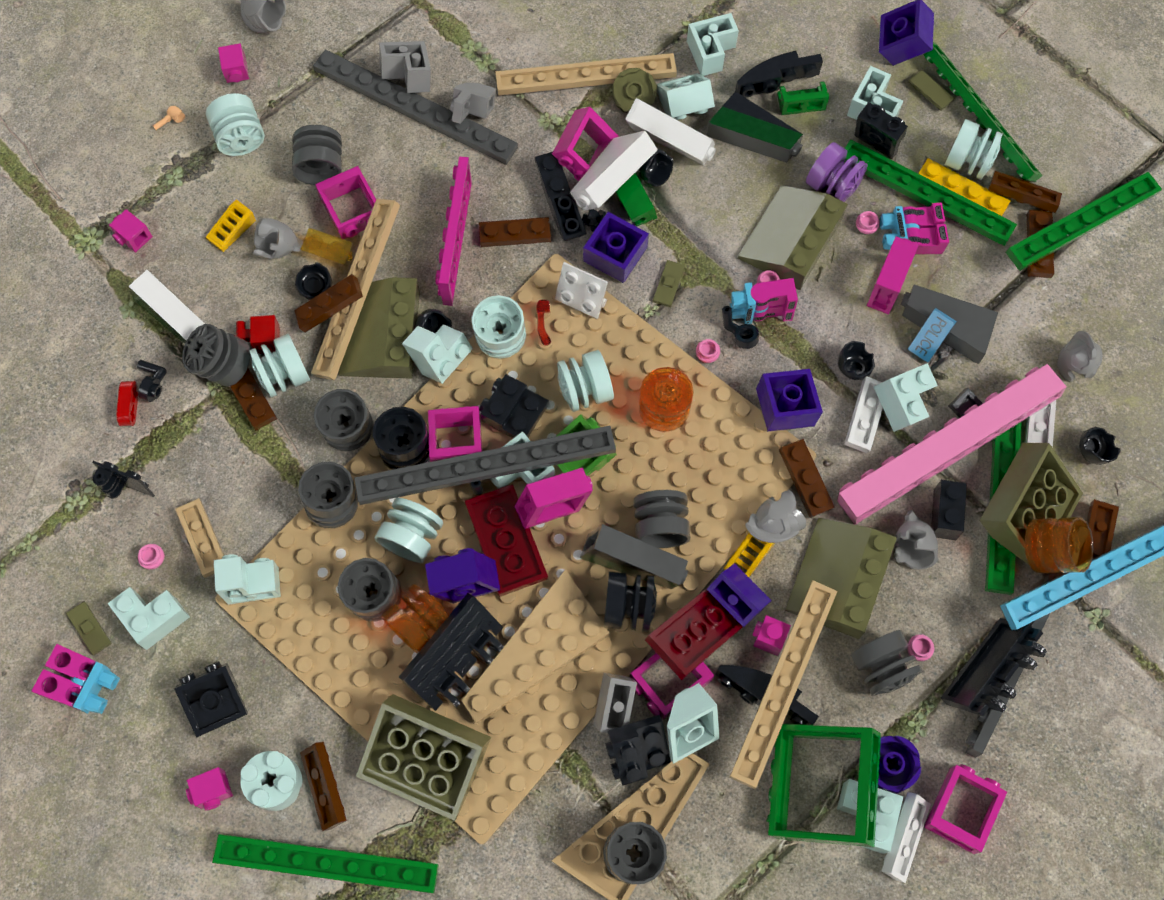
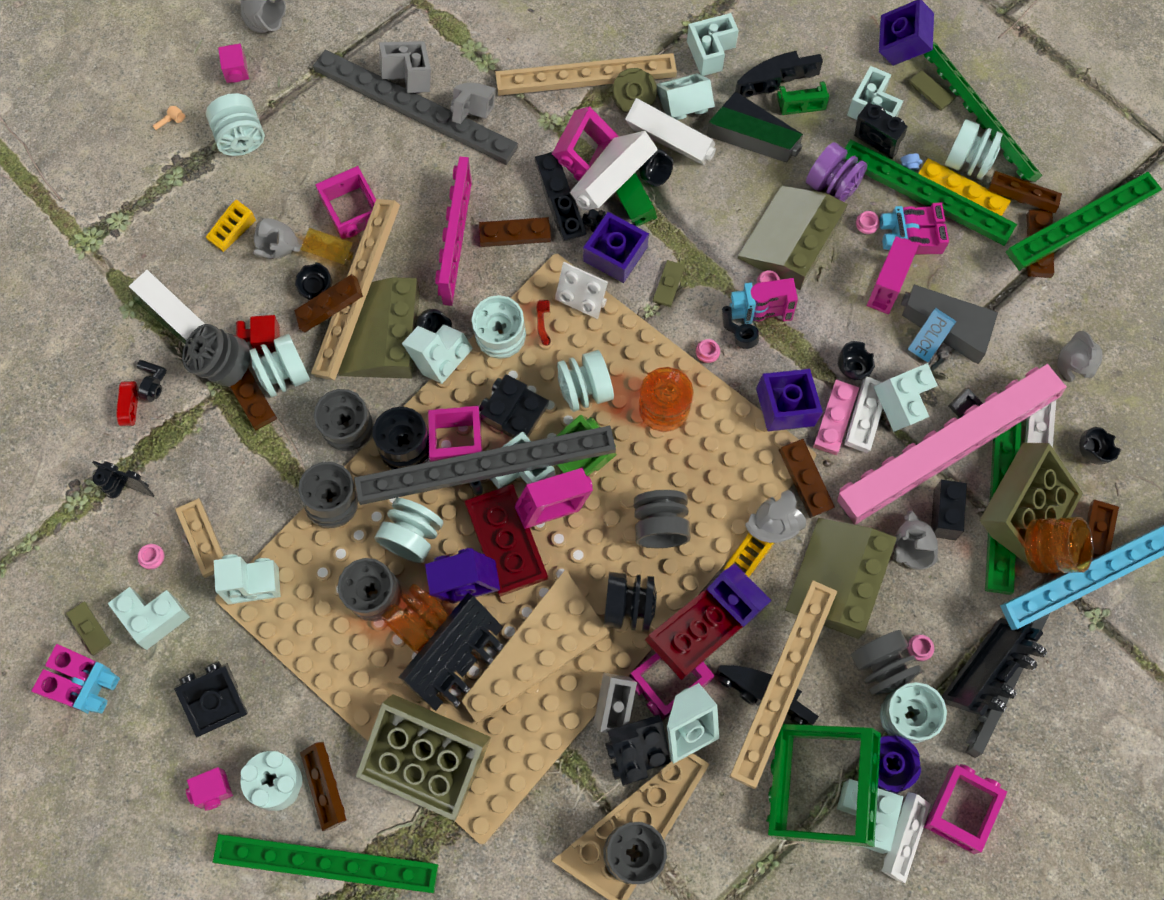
dark pink brick [109,209,153,253] -> none
dark grey wheel [292,125,342,185] -> none
dark grey slope [580,524,688,589] -> none
dark pink brick [752,615,791,656] -> none
none -> bright pink plate [813,380,859,456]
none -> light aqua wheel [880,682,947,744]
none -> light blue plate [900,153,923,171]

